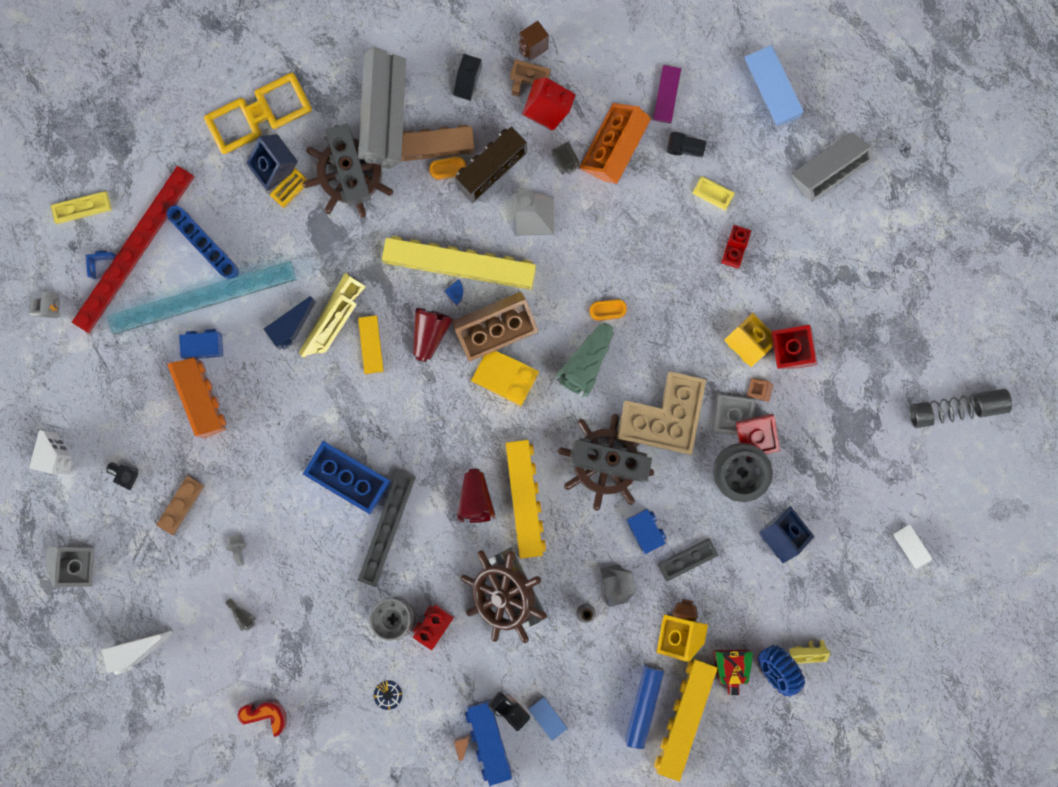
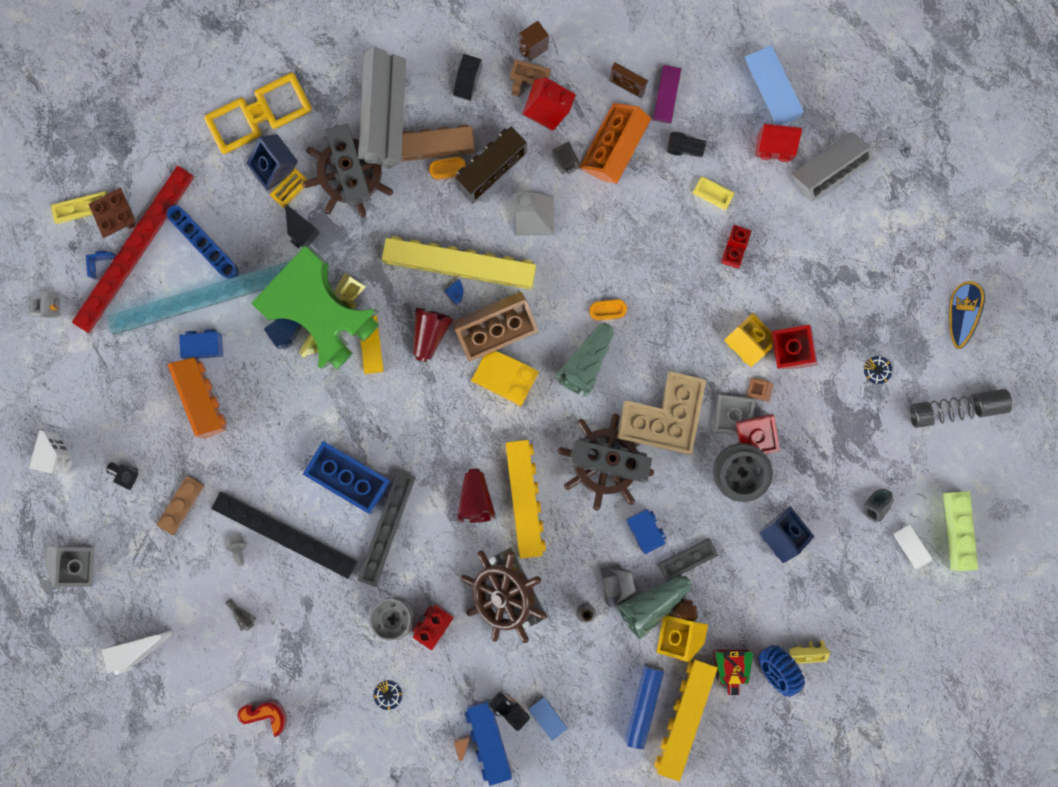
none -> copper hinge [89,187,136,238]
none -> black plate [211,492,358,579]
none -> bright green brick [251,246,379,370]
none -> black slope [285,205,320,249]
none -> reddish brown tile [609,62,648,98]
none -> sand green cone [617,575,692,639]
none -> red slope [755,124,802,163]
none -> dark grey rock [863,489,894,522]
none -> dark blue piece [864,356,892,384]
none -> yellowish green brick [943,491,978,571]
none -> shield [949,281,986,349]

